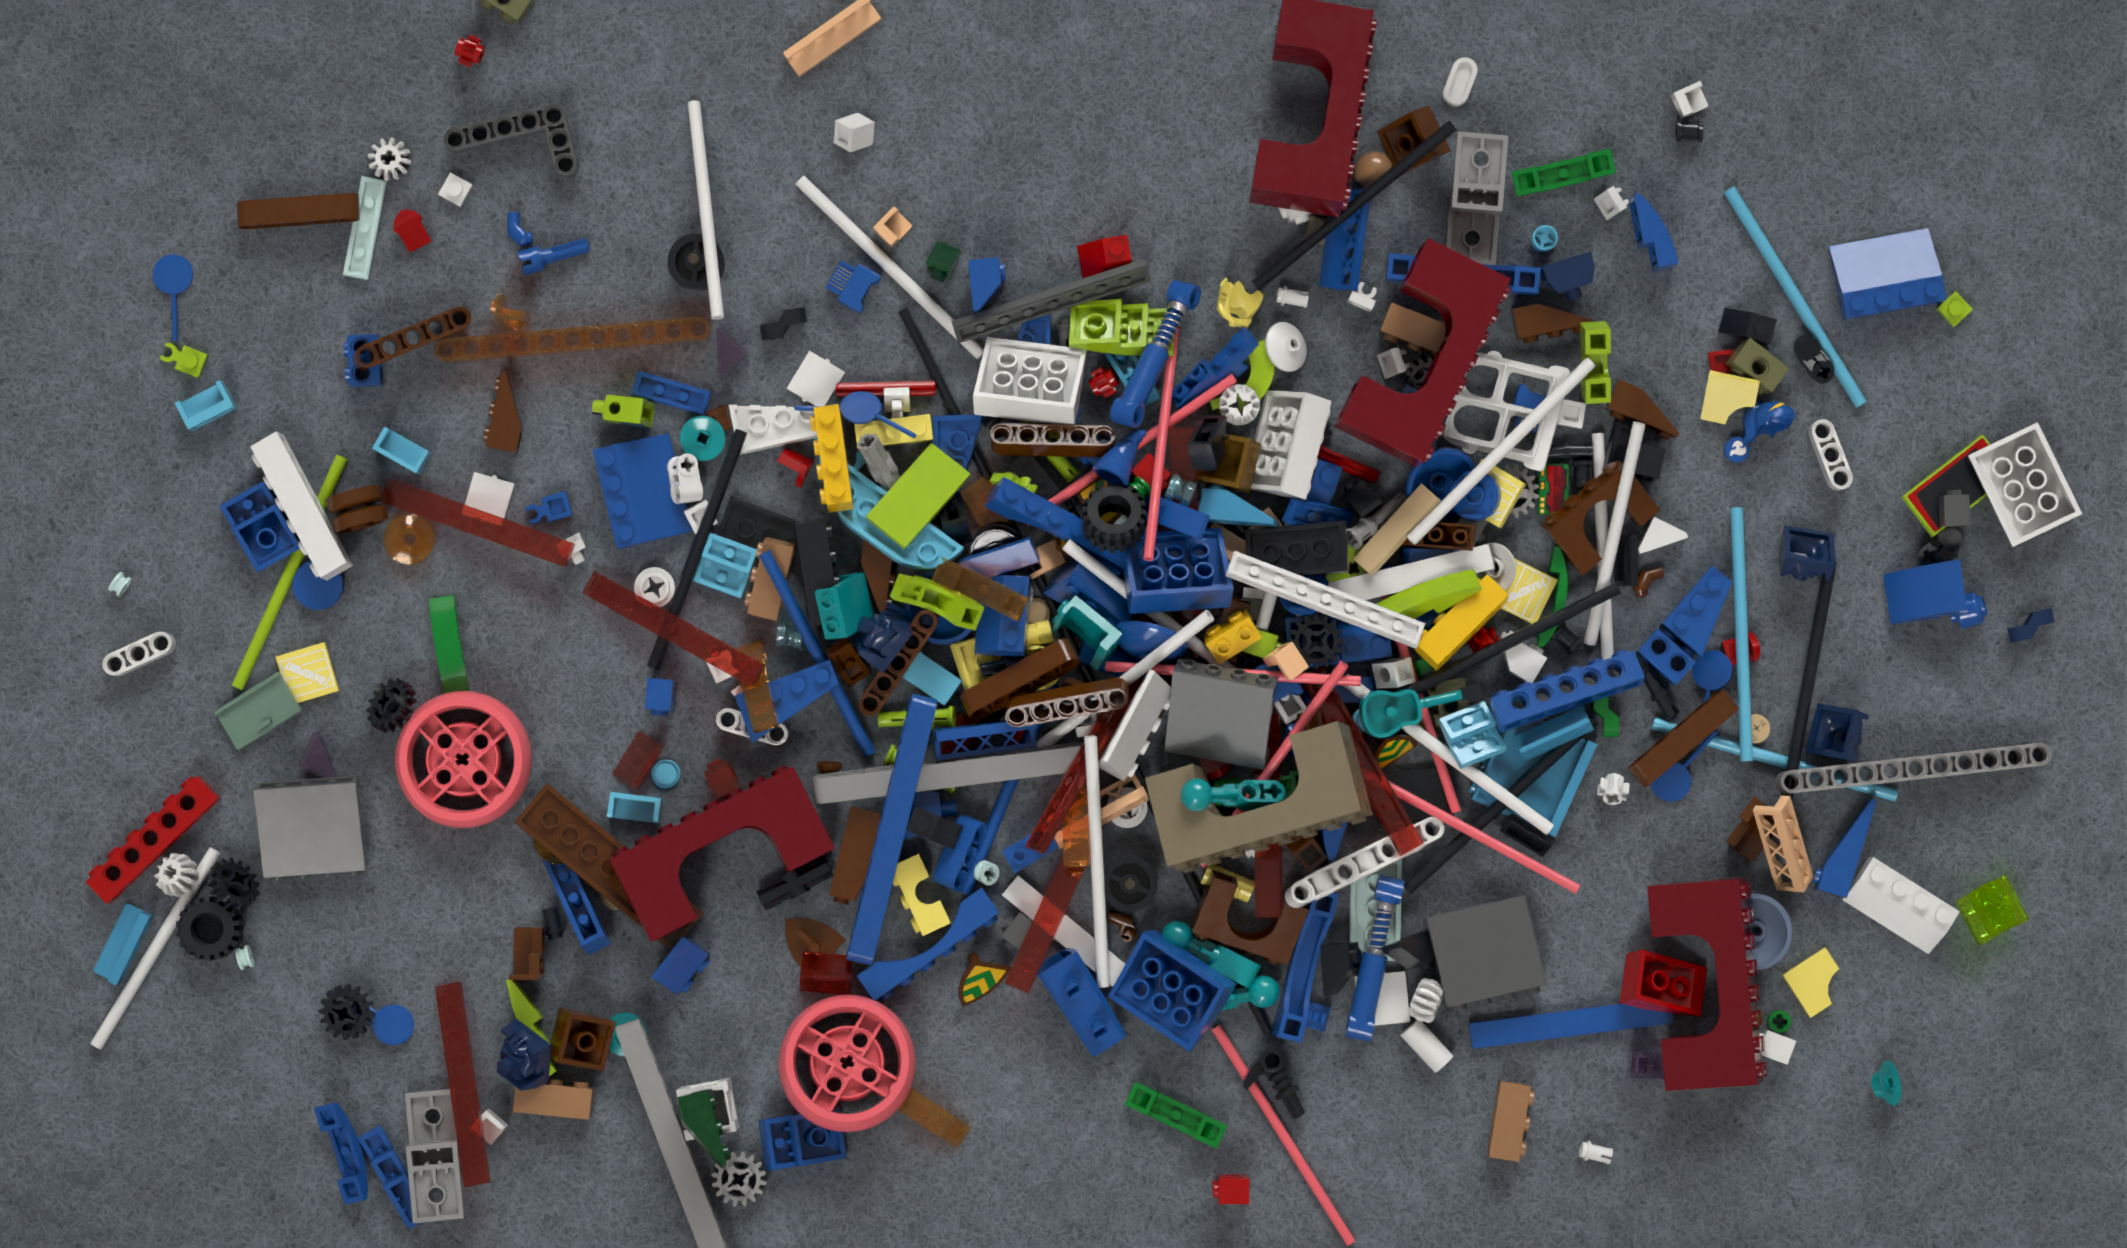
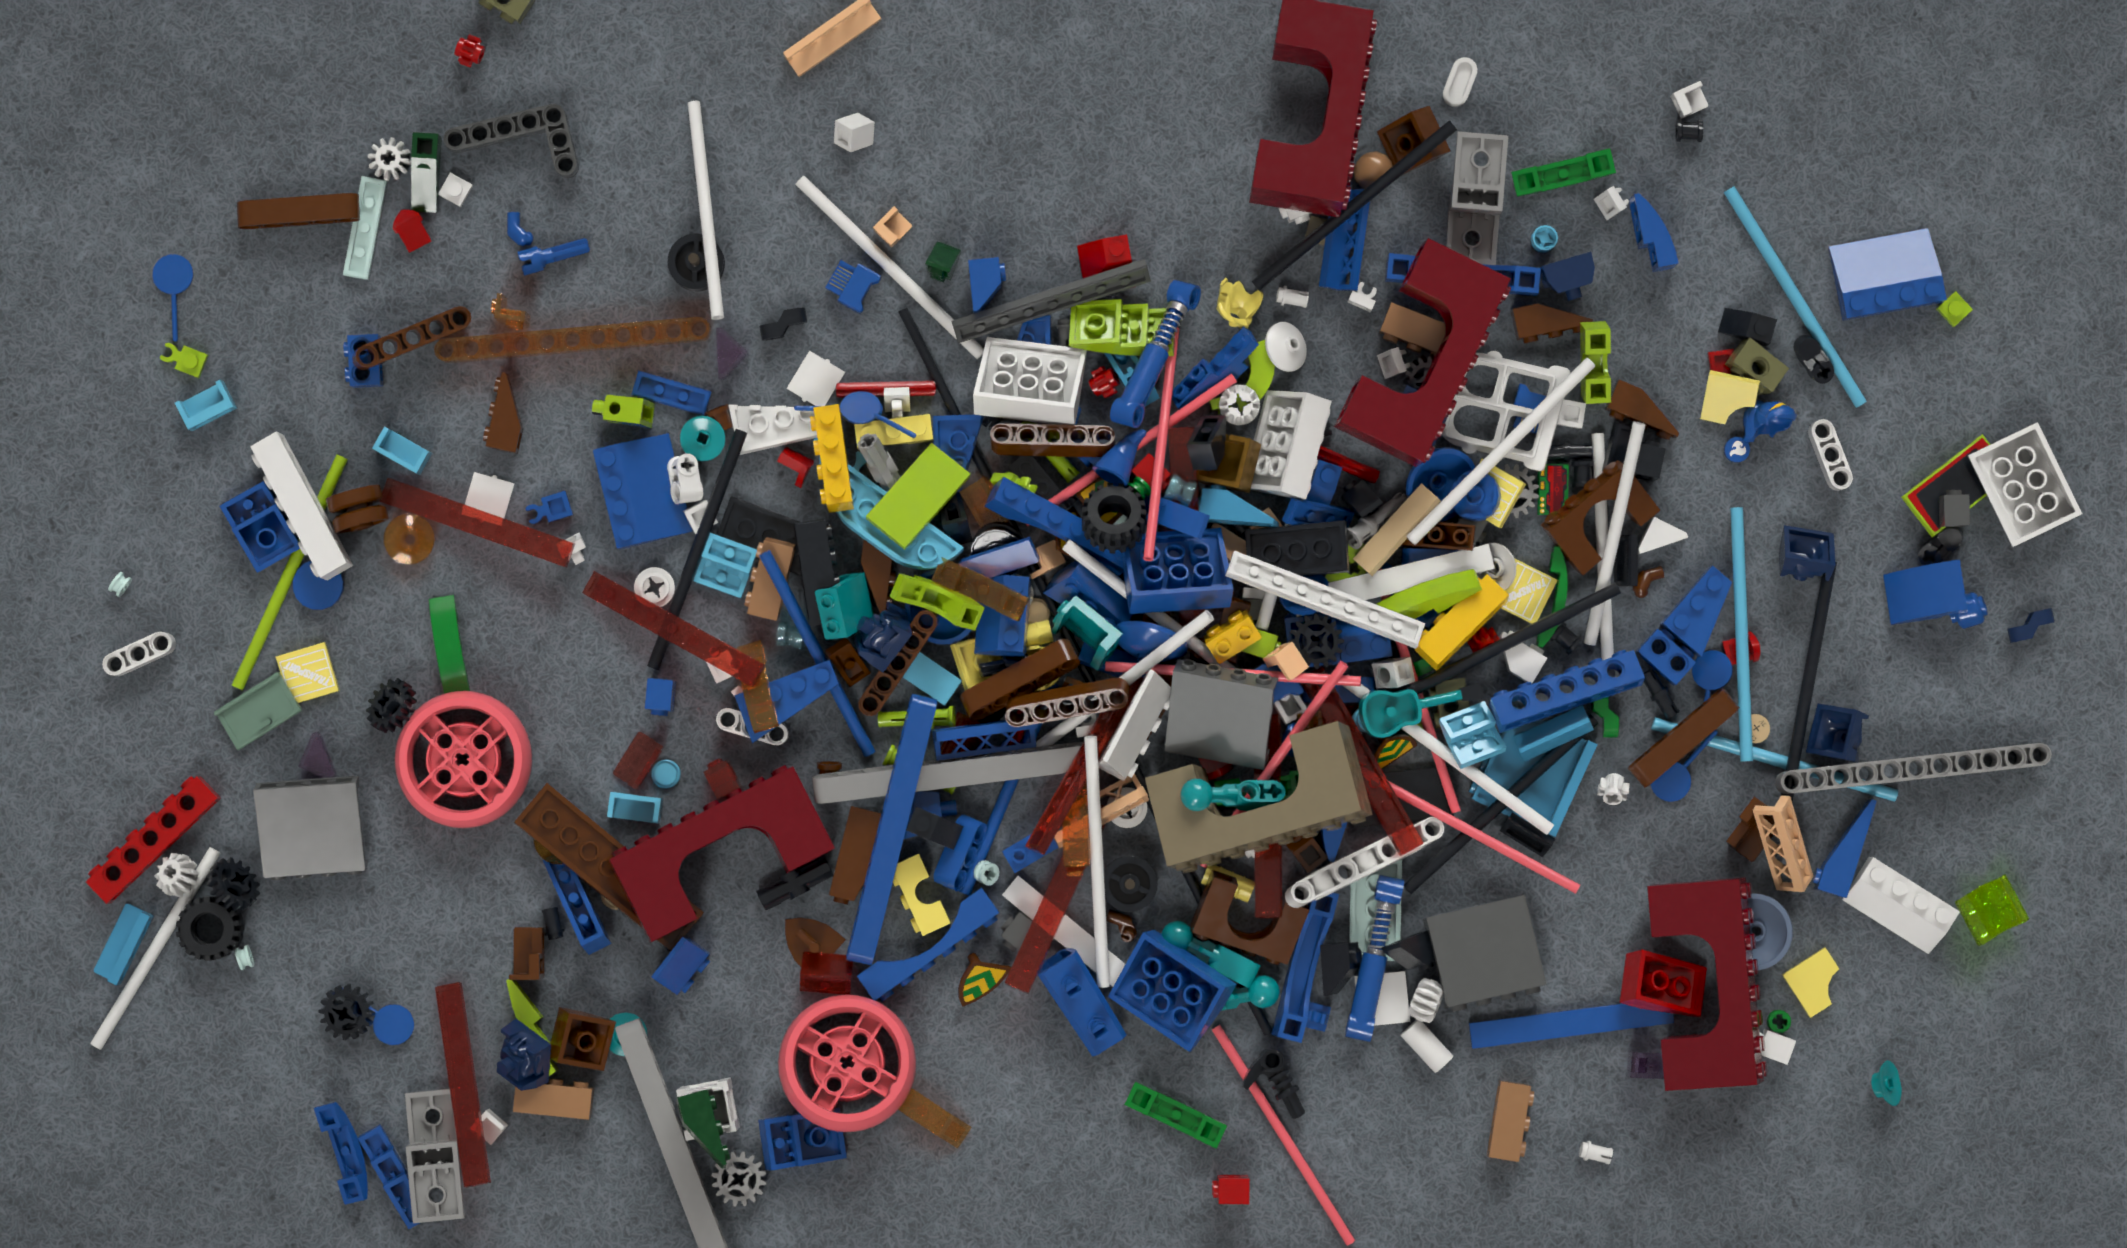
none -> slope [411,132,442,213]

